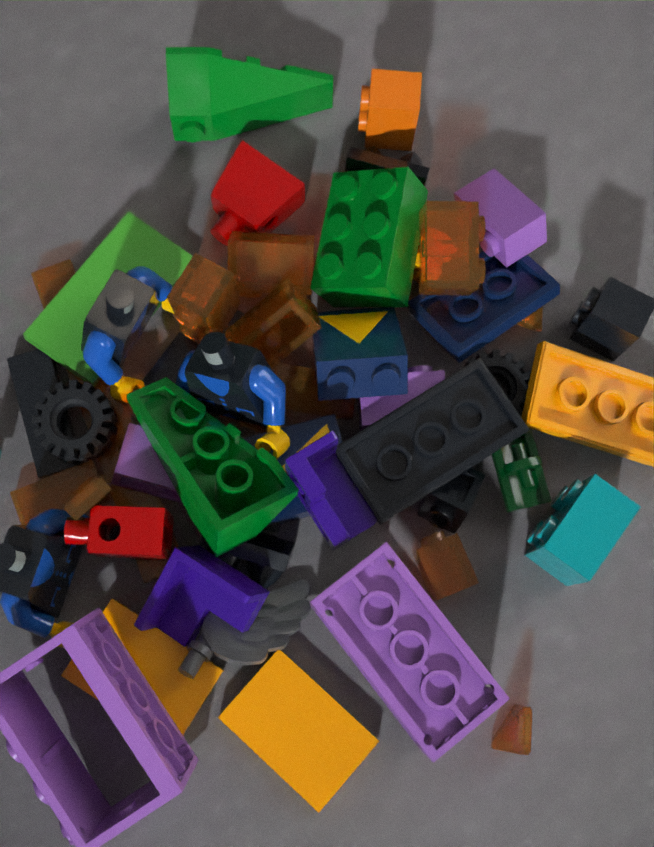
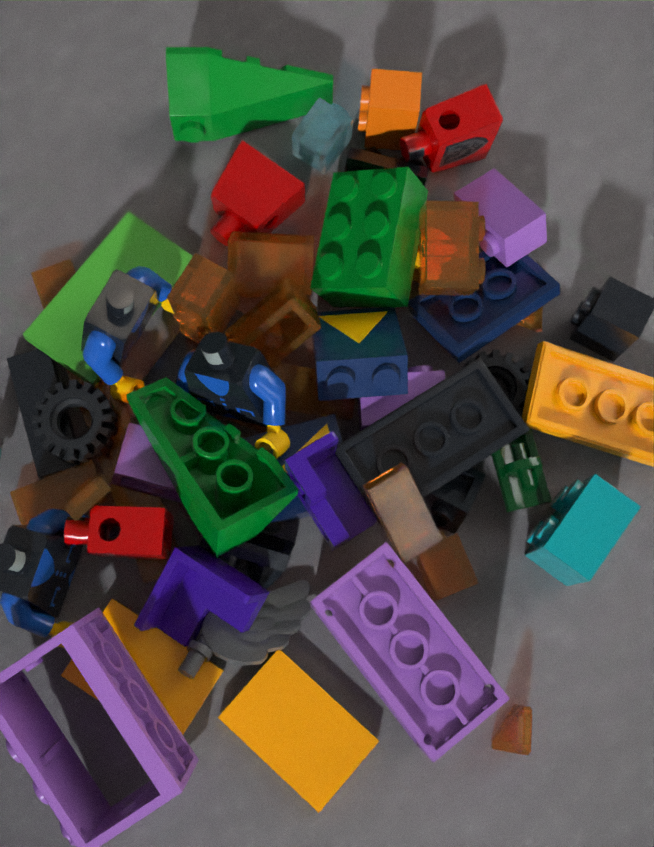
none -> clear light blue brick [292,98,353,175]
none -> clear orange tile [362,462,442,564]
none -> red torso [399,83,504,172]

